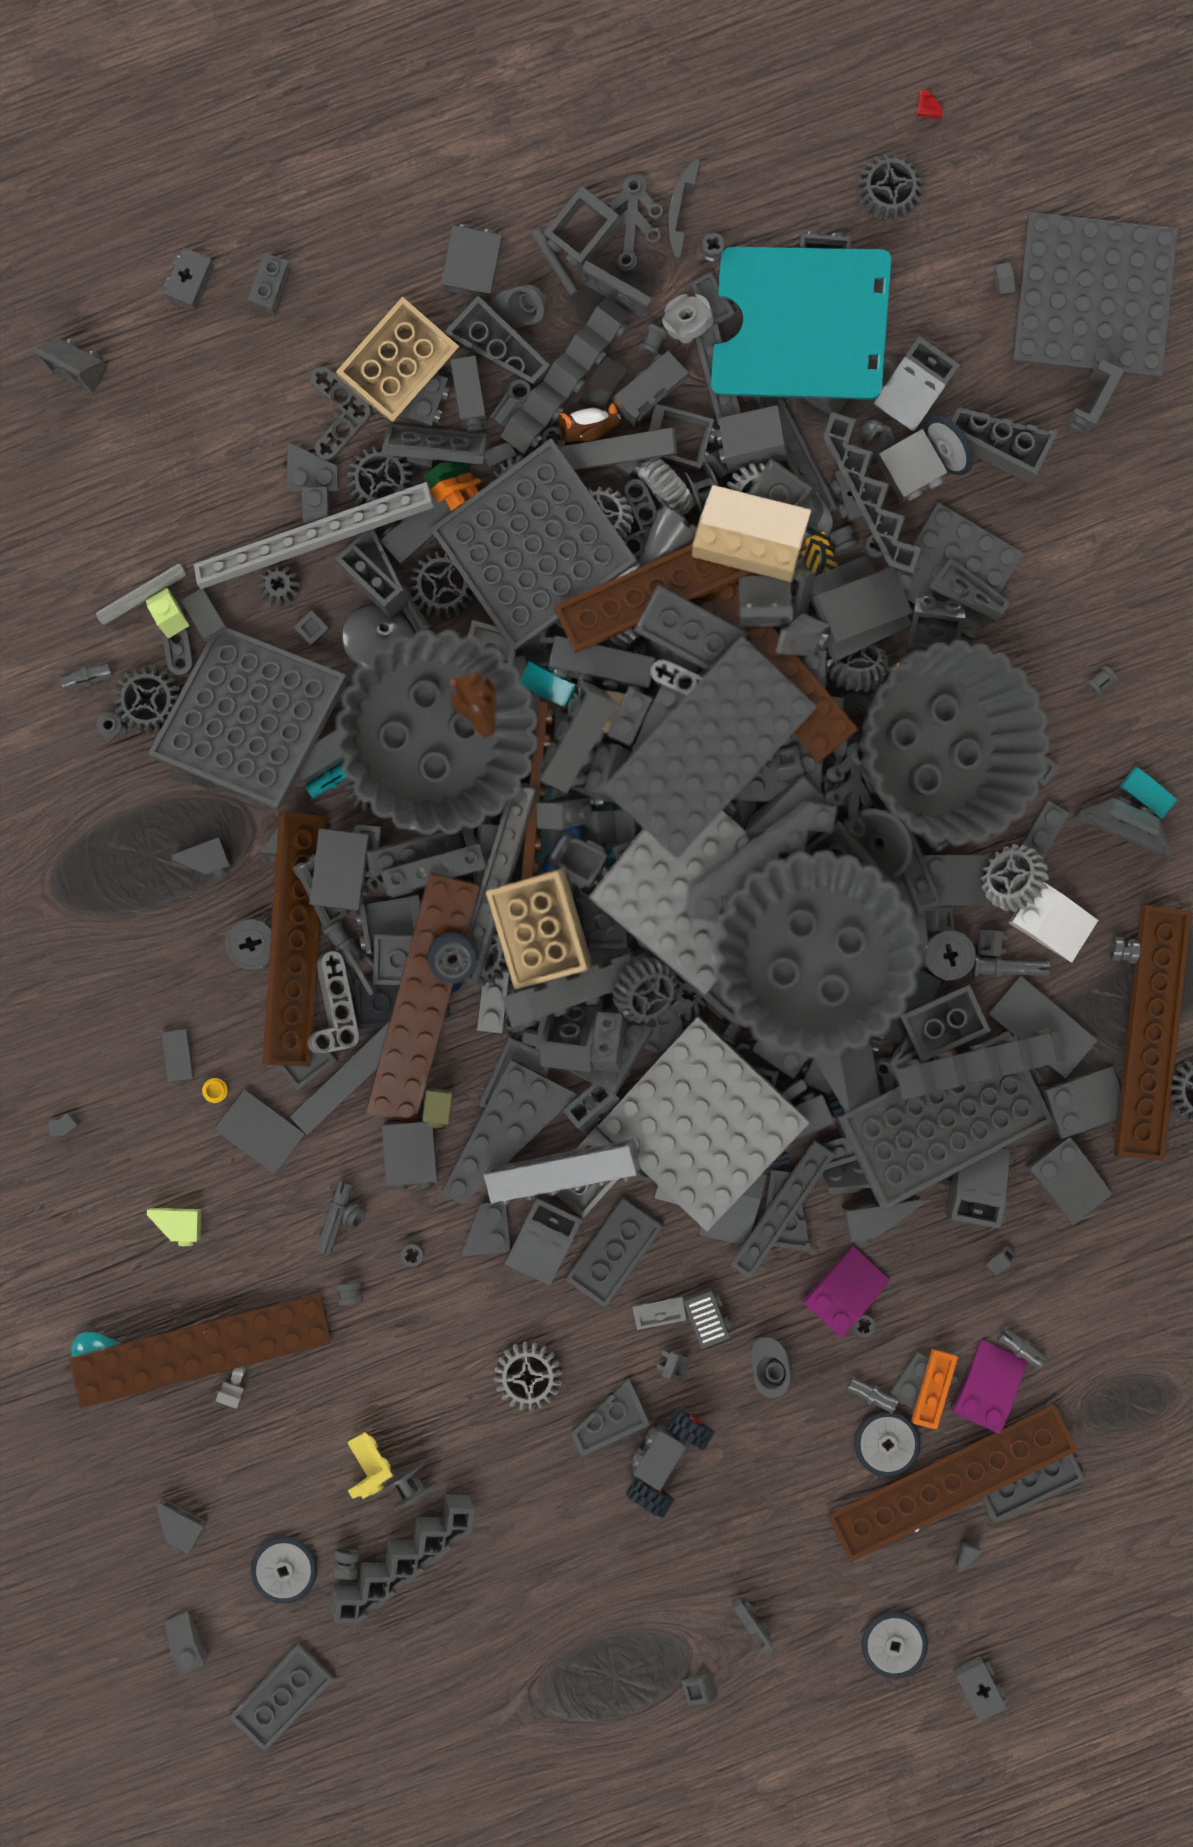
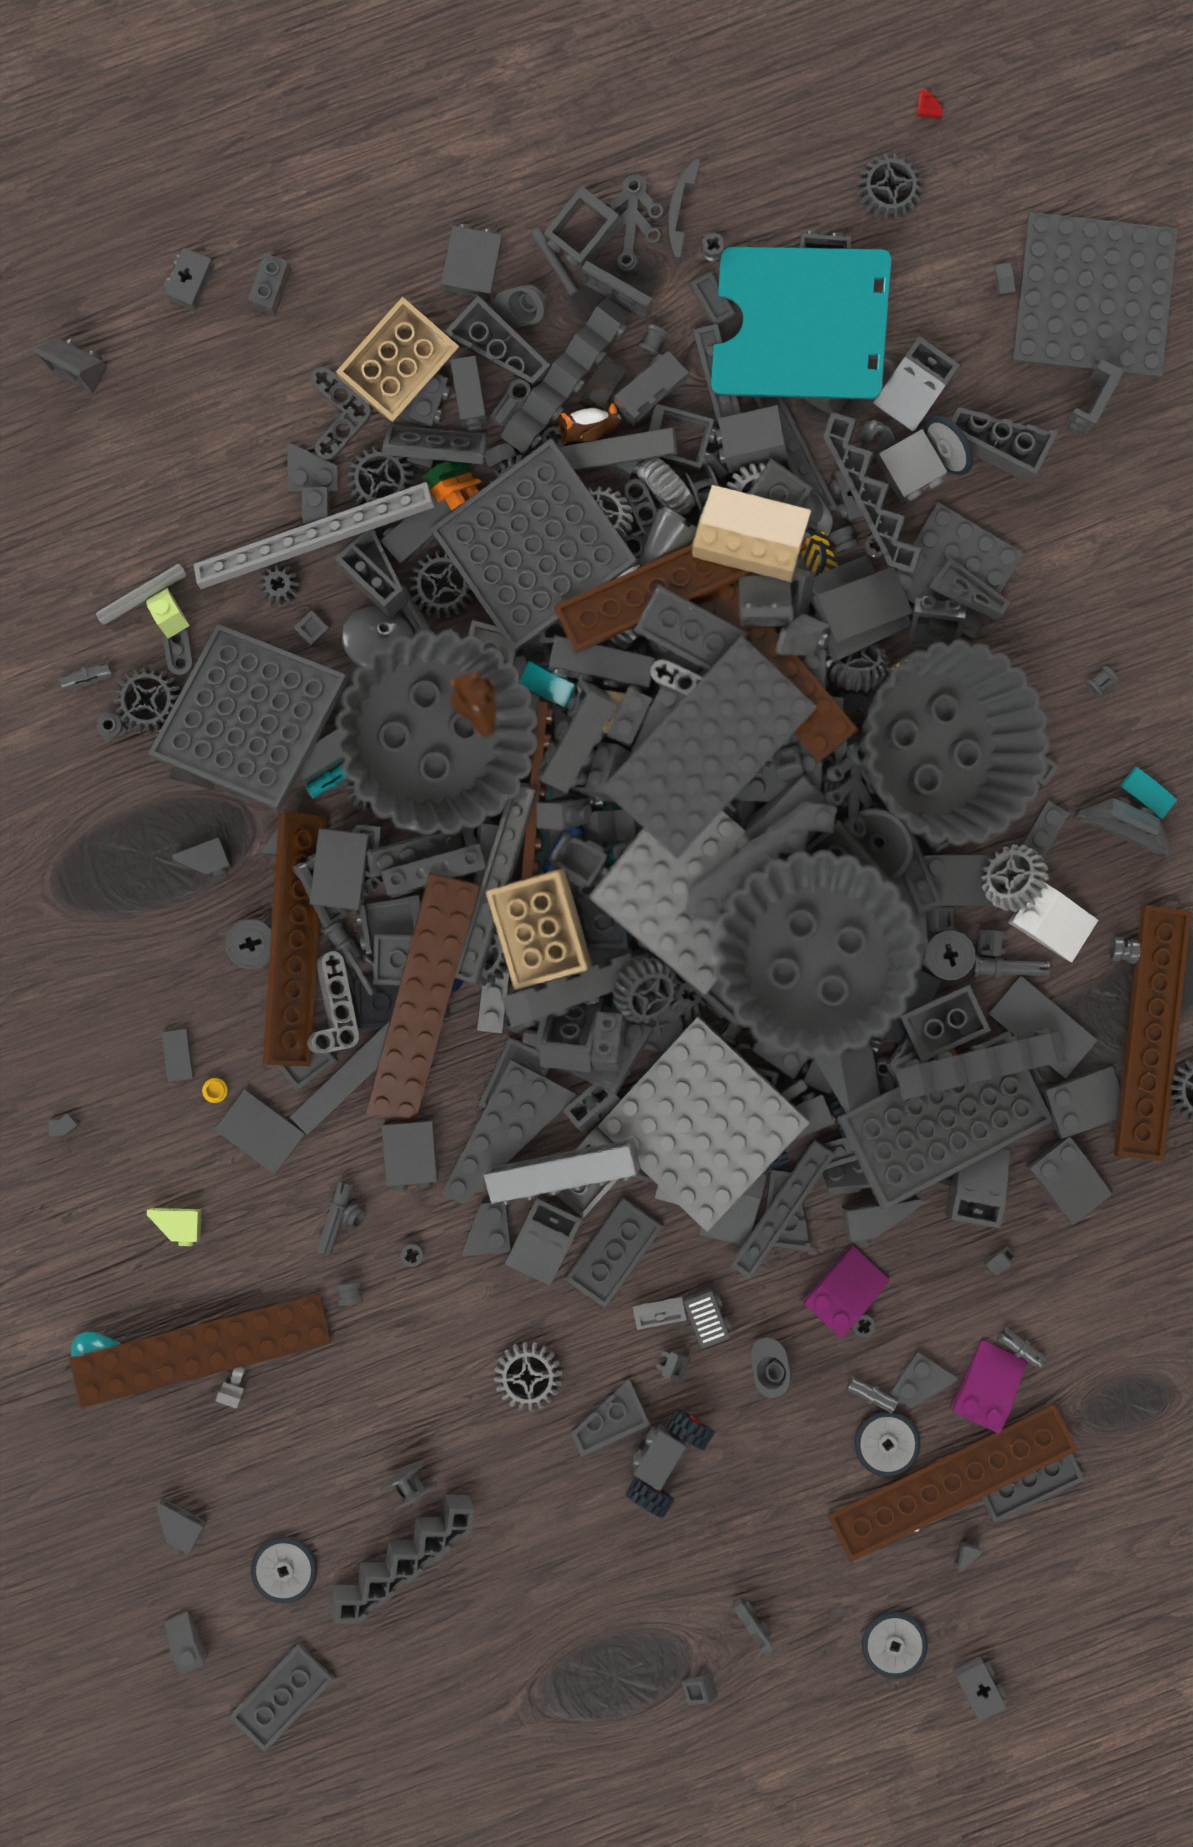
dark grey tile [181,589,227,642] -> none
dark grey wheel [332,1548,360,1580] -> none
light yellow bracket [348,1433,393,1499] -> none
olive slope [423,1088,455,1128] -> none
wheel [427,932,477,984] -> none
light grey plate [662,294,714,343] -> none
orange plate [911,1349,958,1430] -> none

